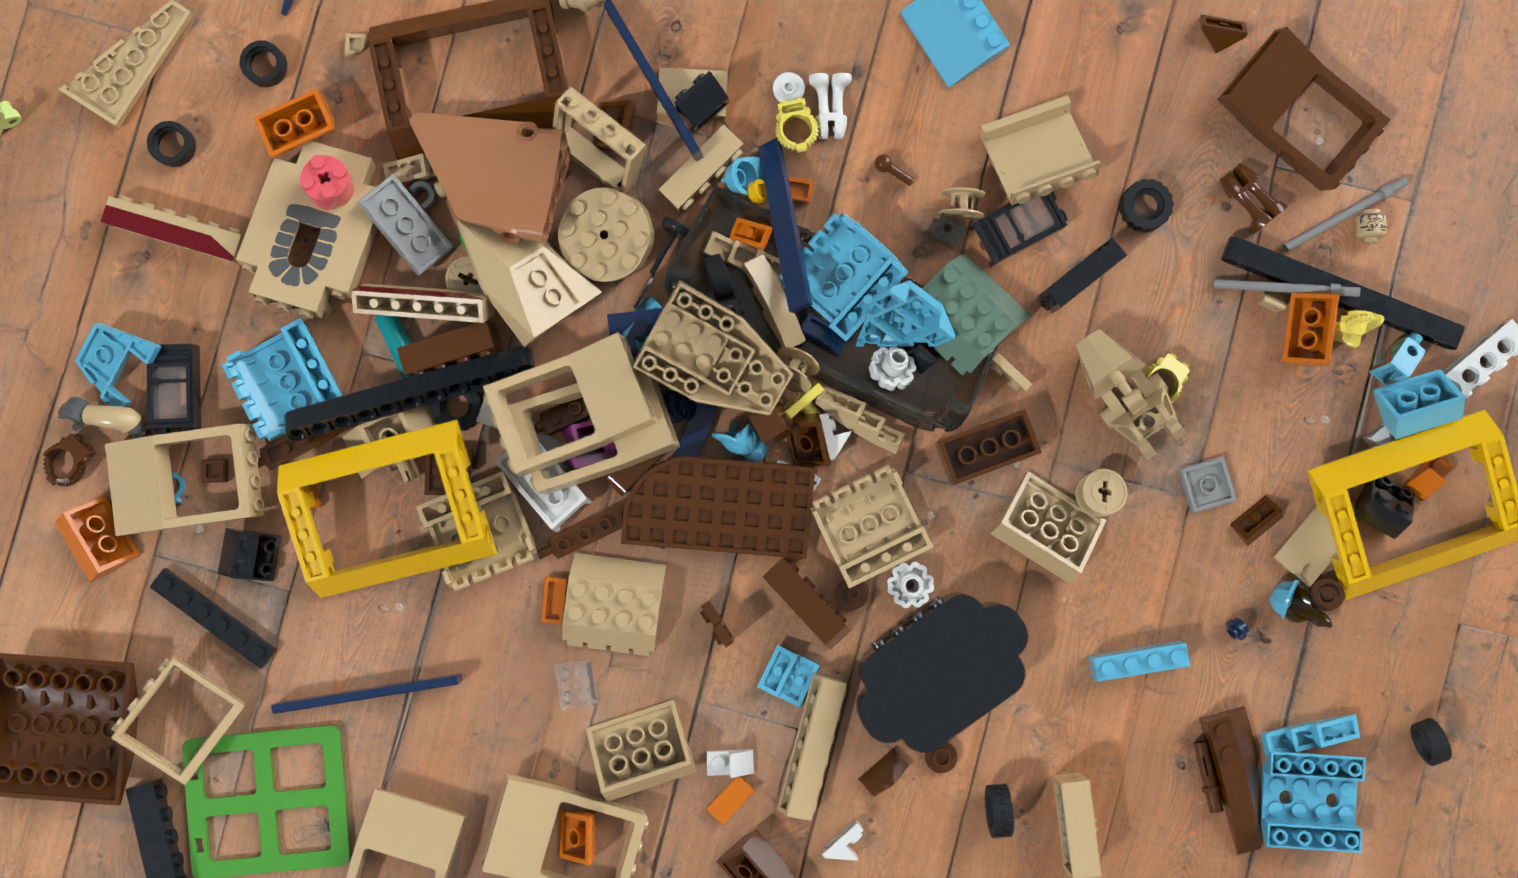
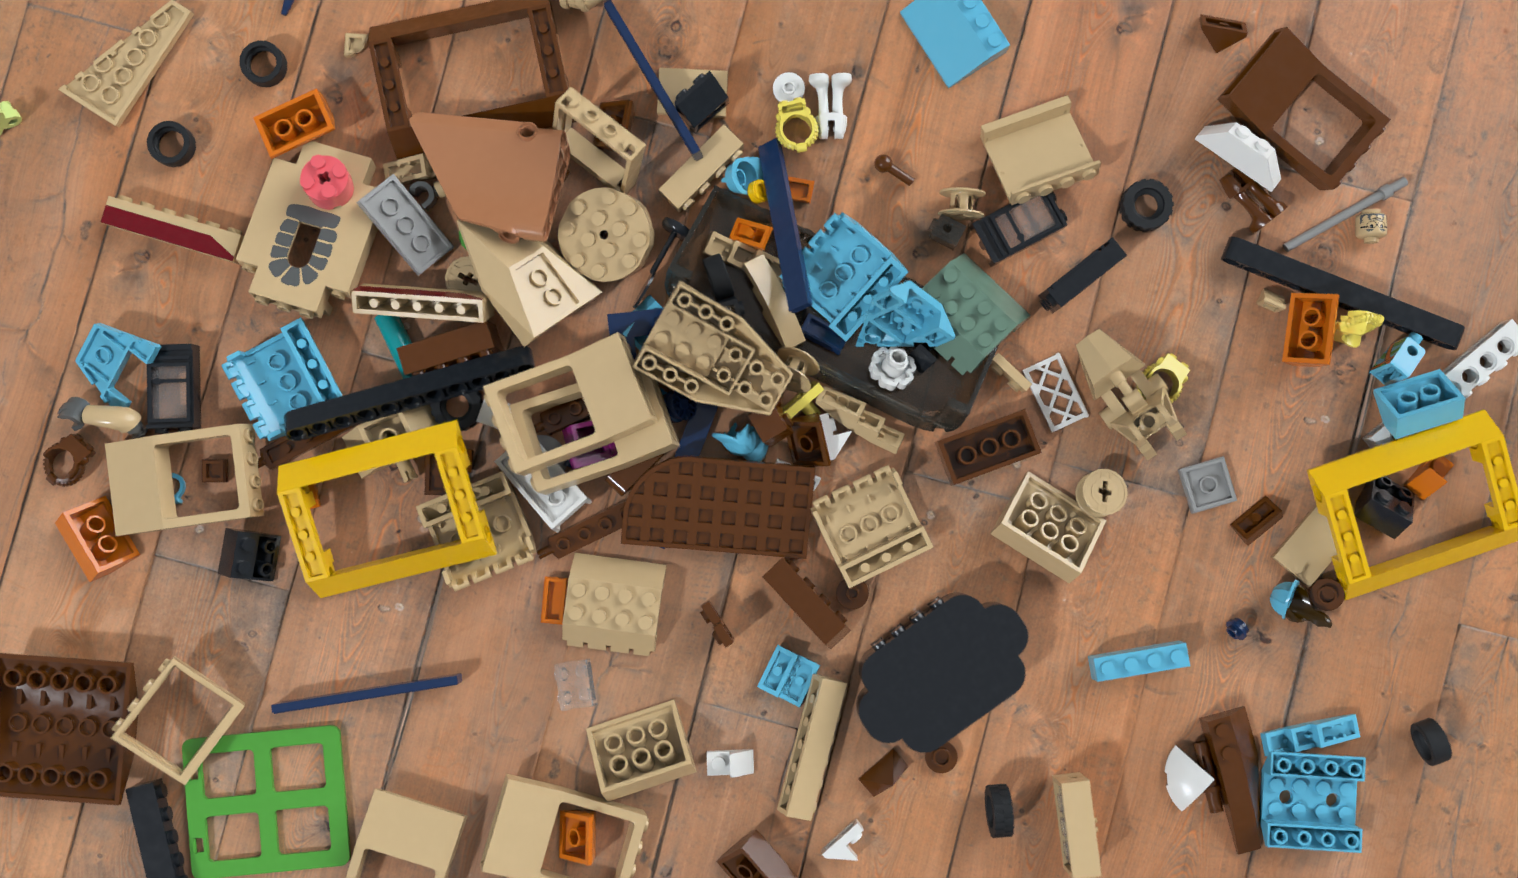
black plate [150,568,277,669] -> none
orange tile [706,776,755,825] -> none
white plant [886,562,934,608] -> none
light grey bar [1213,279,1361,298] -> none
none -> white window [1022,352,1089,433]
none -> white brick [1164,745,1215,811]
none -> white wedge [1195,122,1281,192]

